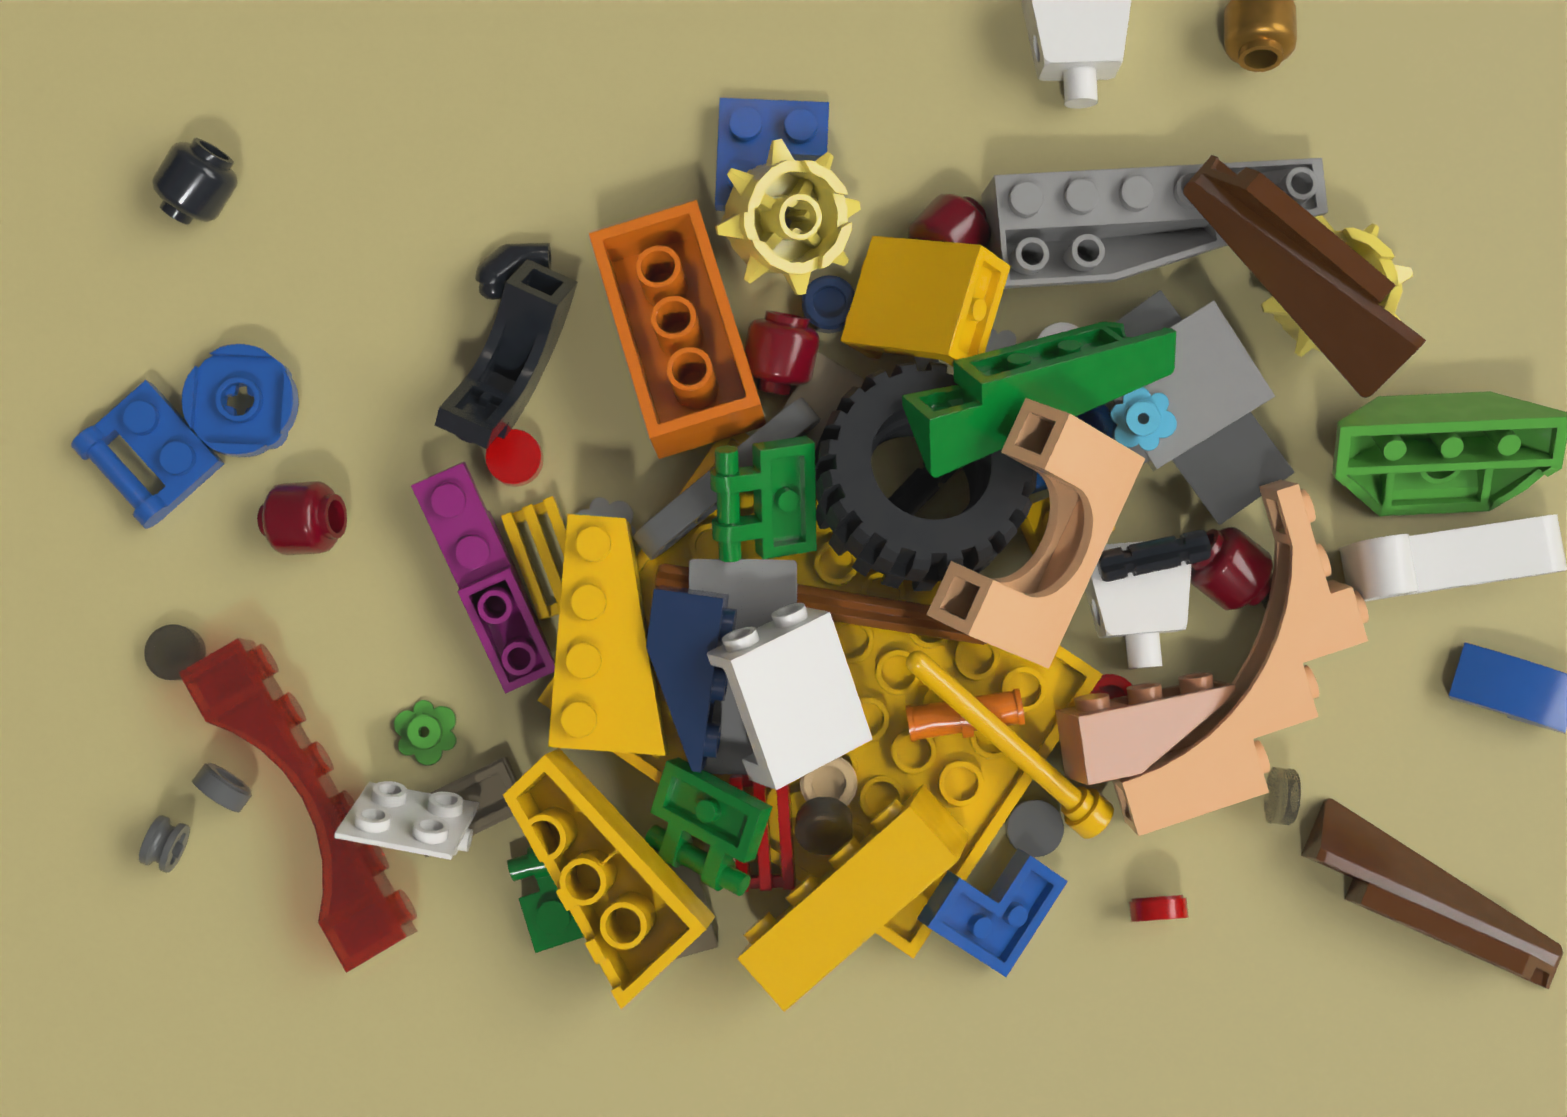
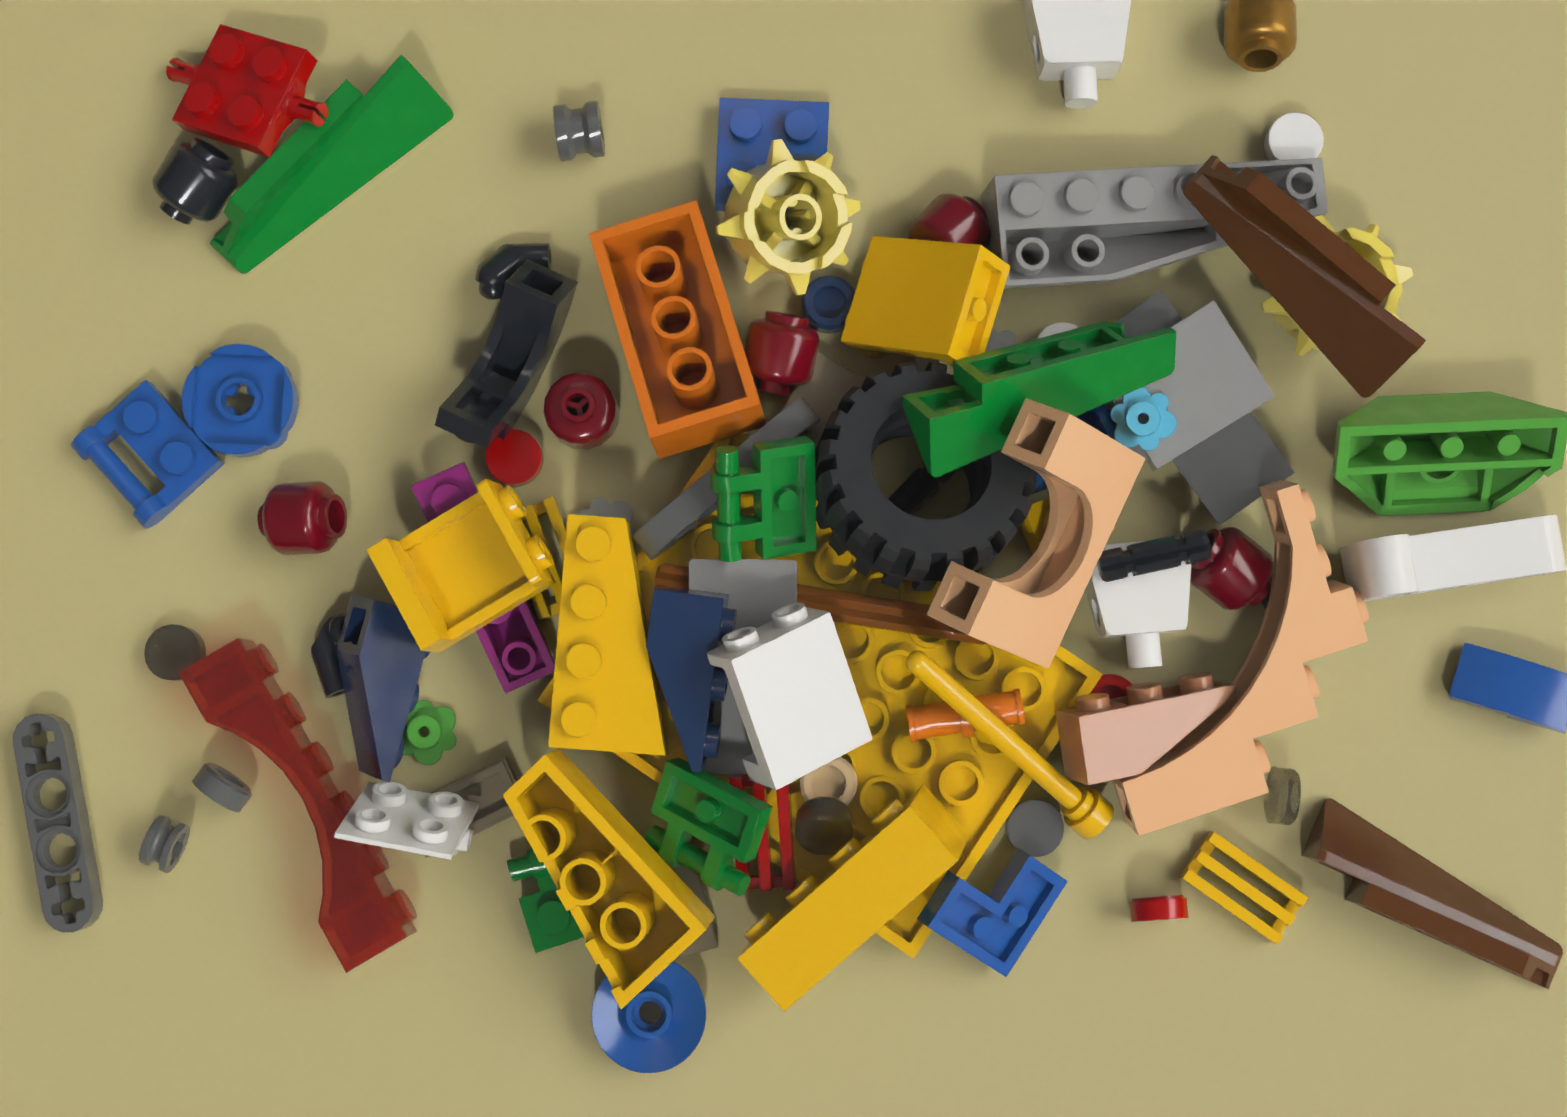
none -> dark grey beam [13,714,103,932]
none -> red plate [166,24,328,158]
none -> green wedge [210,55,454,274]
none -> black arm [311,613,346,698]
none -> dark blue slope [336,595,430,782]
none -> yellow panel [366,478,556,653]
none -> dark red head [543,372,619,450]
none -> dark grey wheel [553,101,605,161]
none -> blue dish [591,961,706,1073]
none -> yellow tile [1179,831,1309,945]
none -> white tile [1264,113,1324,161]

